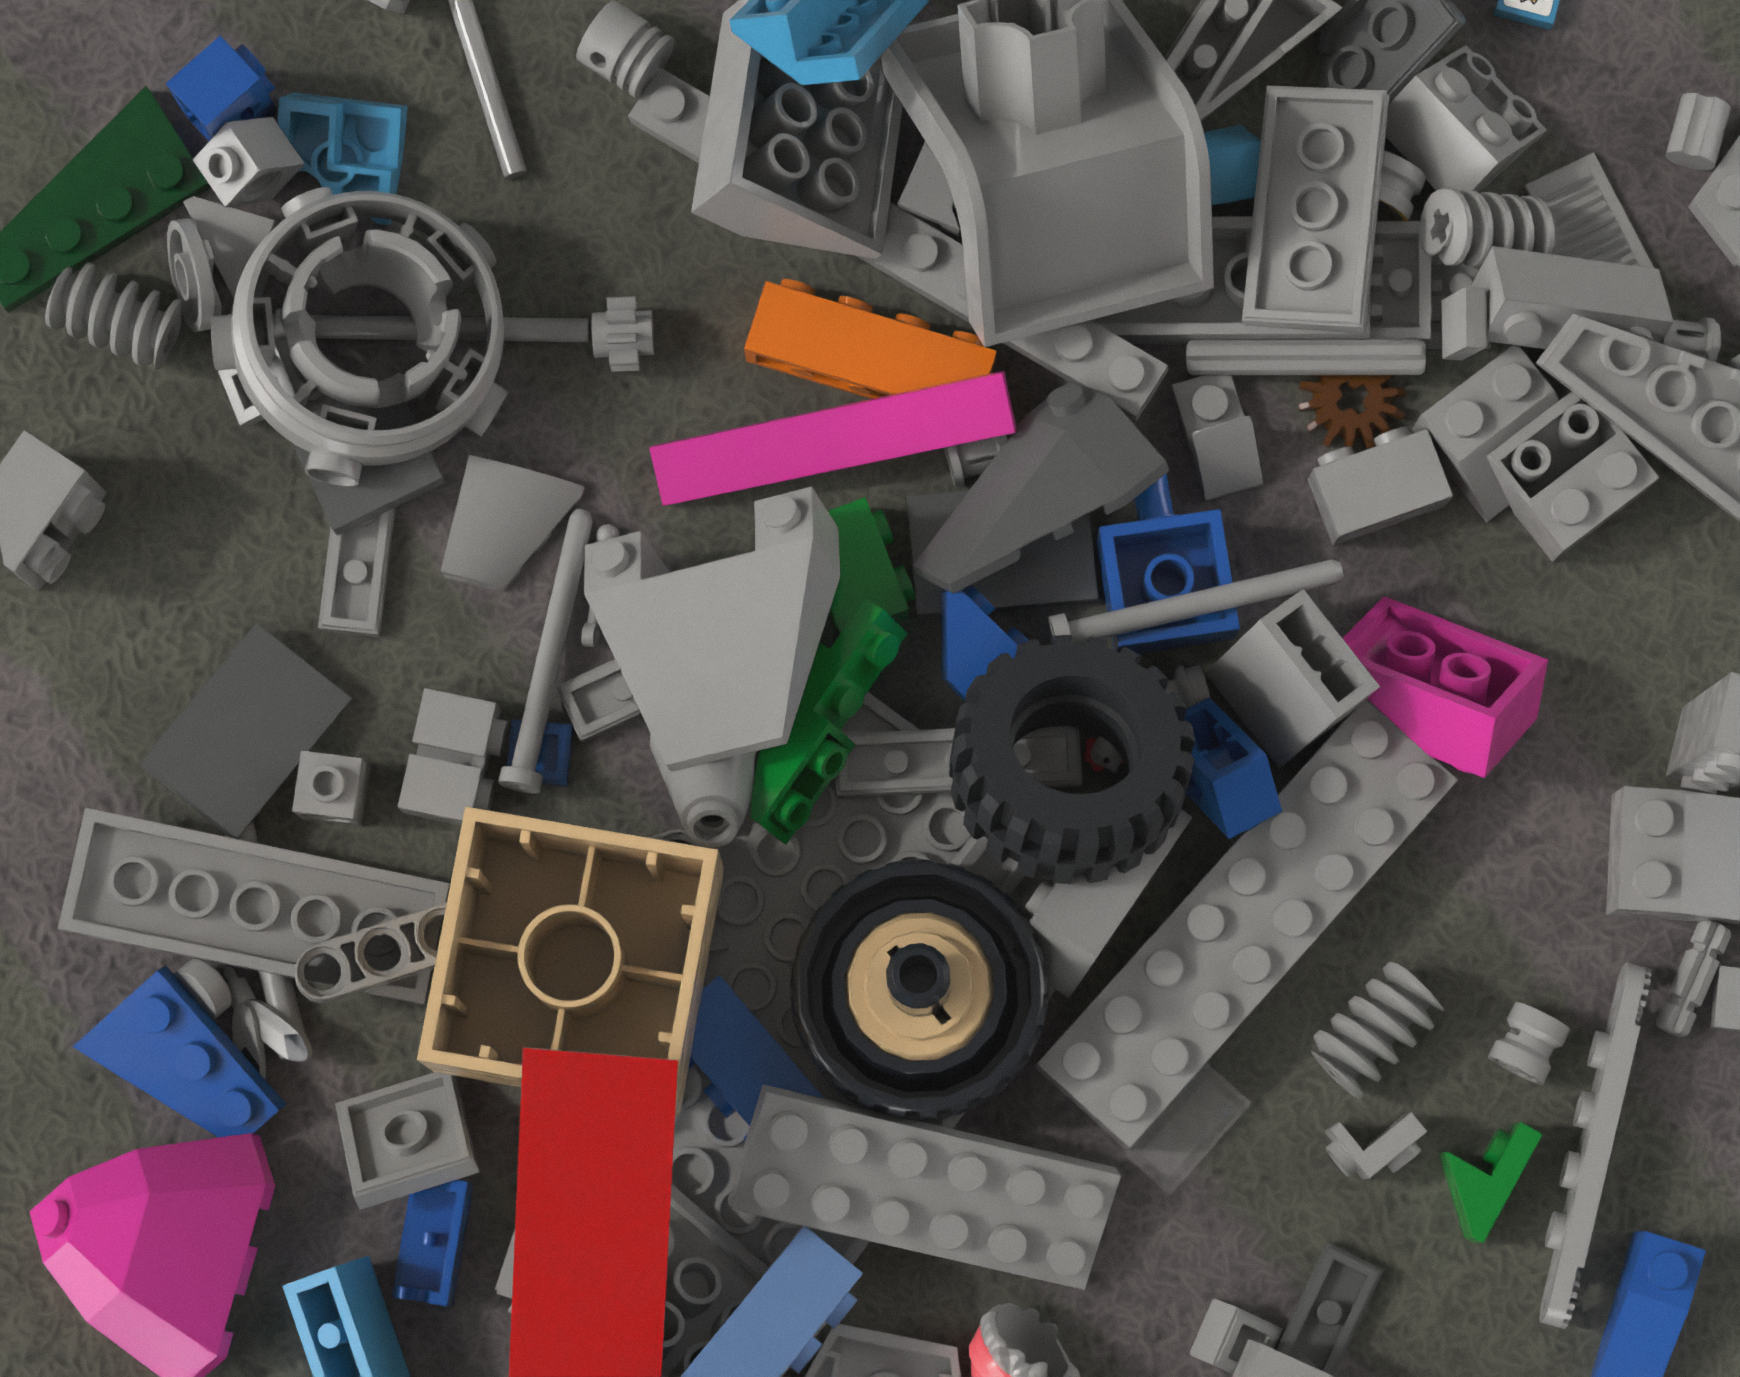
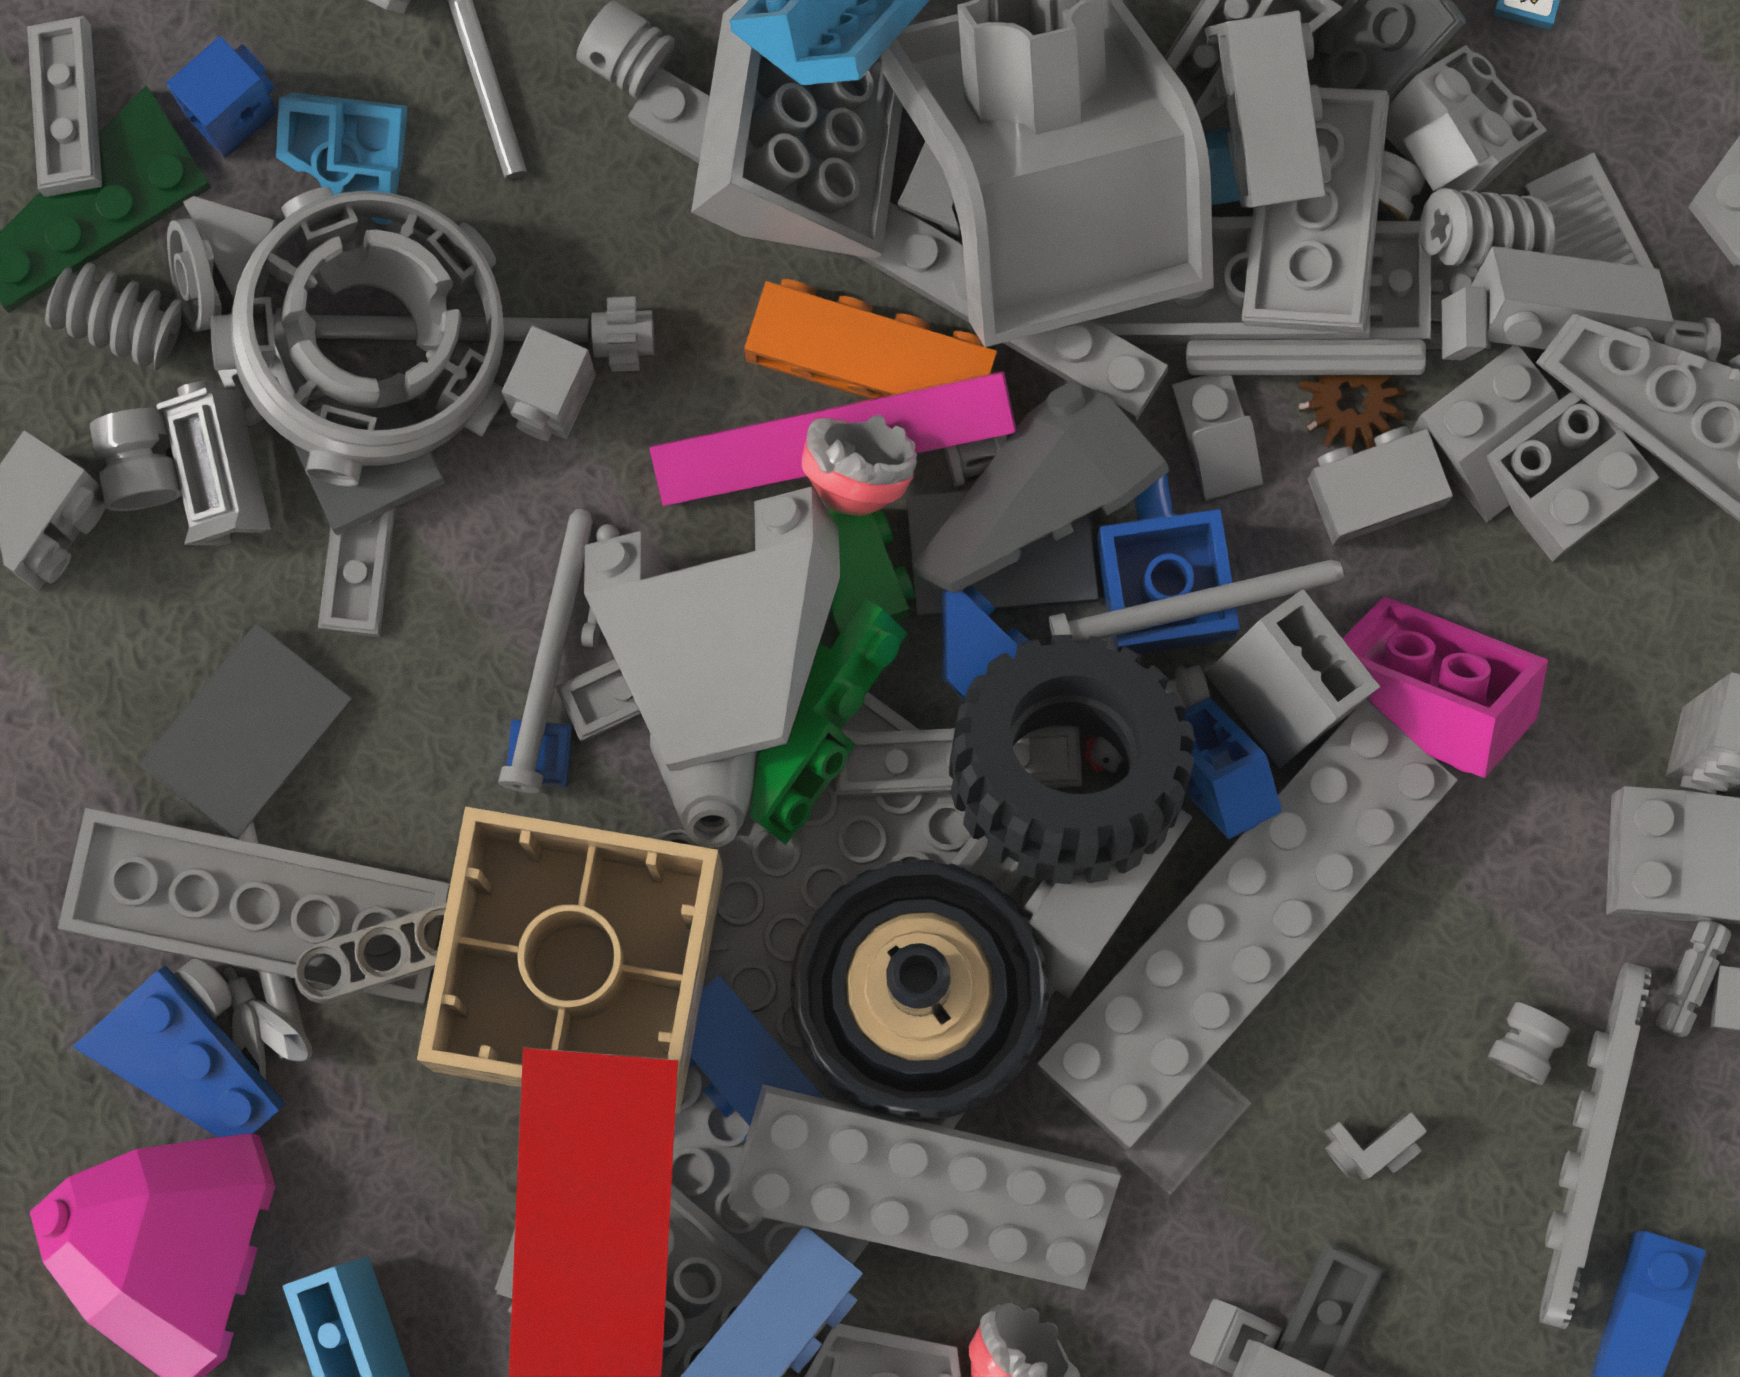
light grey brick [193,117,305,207] -> none
light grey brick [292,751,371,827] -> none
light grey tile [335,1072,479,1210] -> none
blue hinge [392,1180,474,1306] -> none
light grey piece [398,688,508,826] -> none
light grey slope [441,455,585,592] -> none
light grey piece [1311,962,1444,1099] -> none
green slope [1439,1122,1543,1244] -> none
light grey piece [1665,93,1731,170] -> none
none -> light grey tile [27,16,102,197]
none -> light grey wheel [89,407,182,511]
none -> light grey window [156,380,271,546]
none -> light grey brick [501,326,596,441]
none -> light grey hair [802,414,917,516]
none -> light grey wedge [1204,11,1331,208]
none -> light grey tile [1402,106,1489,191]

